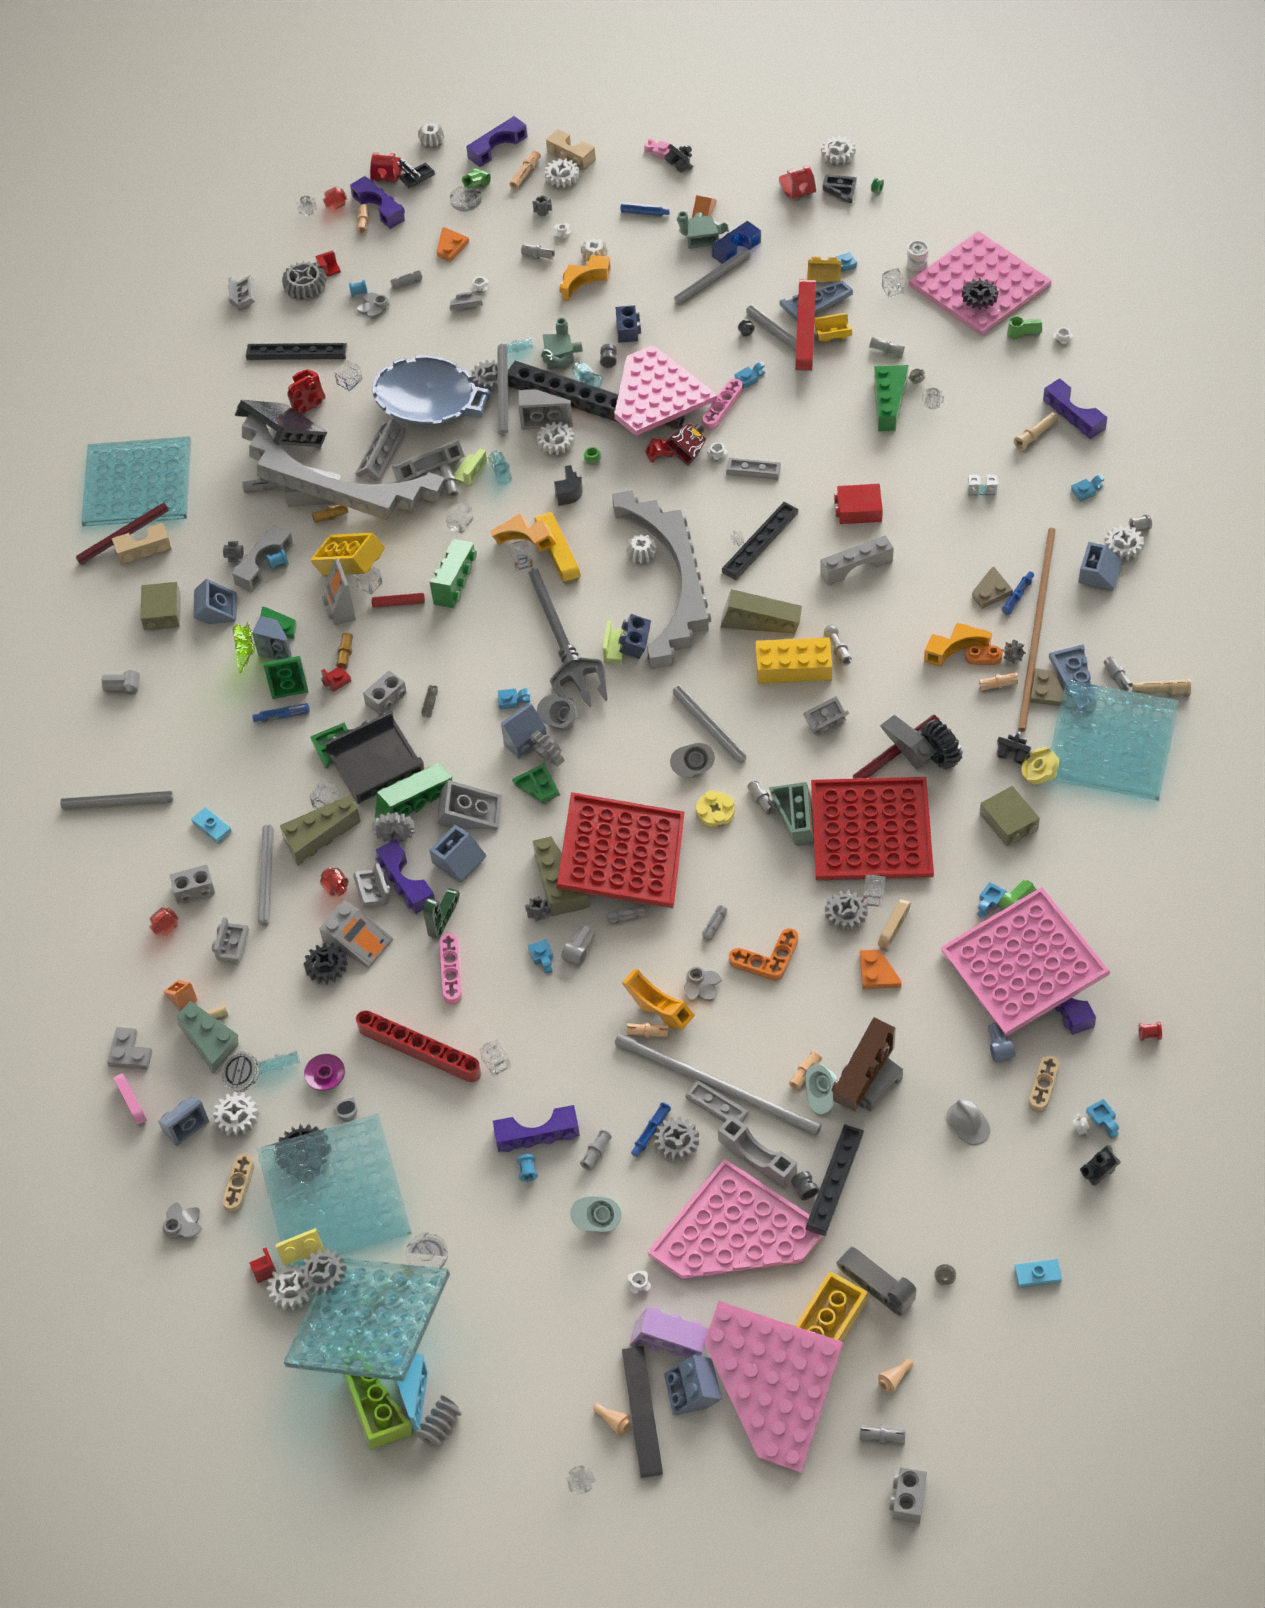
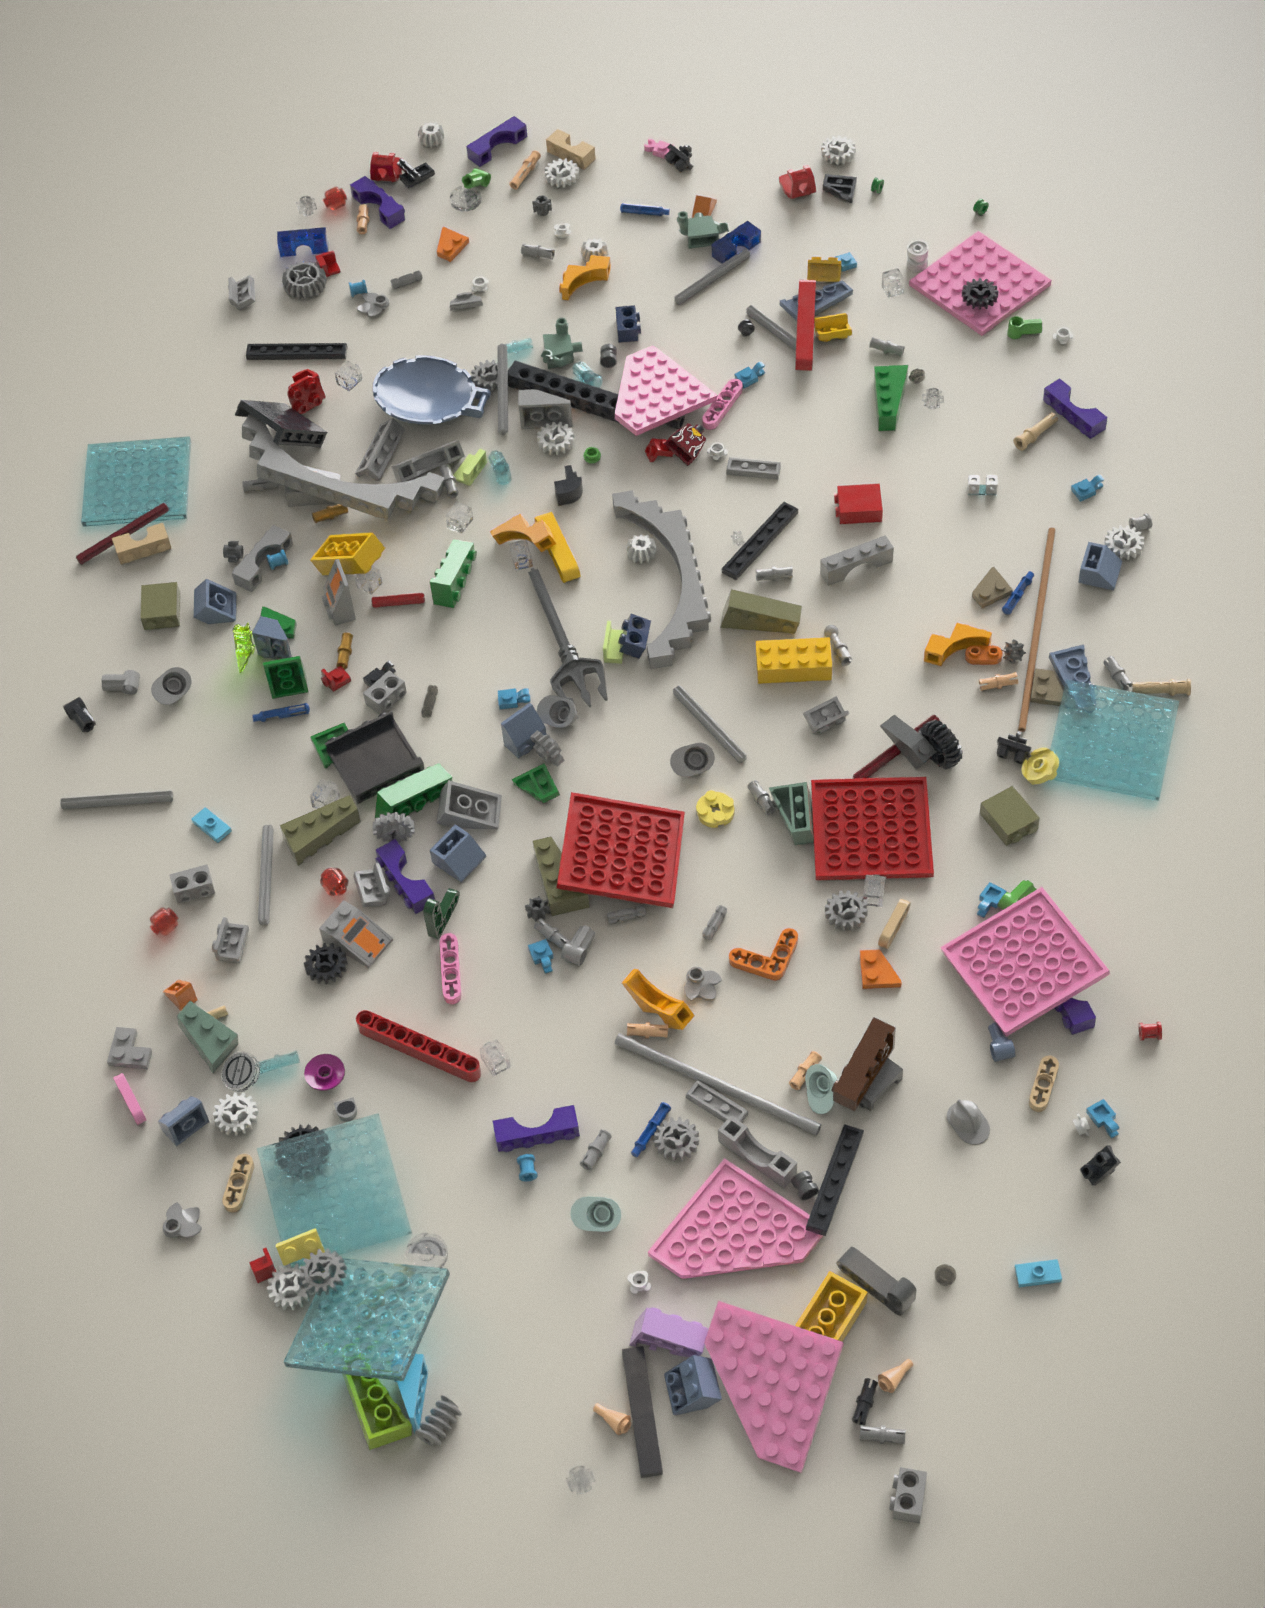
none -> black piece [63,697,96,732]
none -> light grey piece [151,667,192,705]
none -> clear blue arch [277,227,329,257]
none -> black plate [363,661,396,687]
none -> light grey pin [534,918,571,950]
none -> light grey pin [755,566,793,581]
none -> black pin [852,1378,878,1425]
none -> green bush [973,199,989,215]

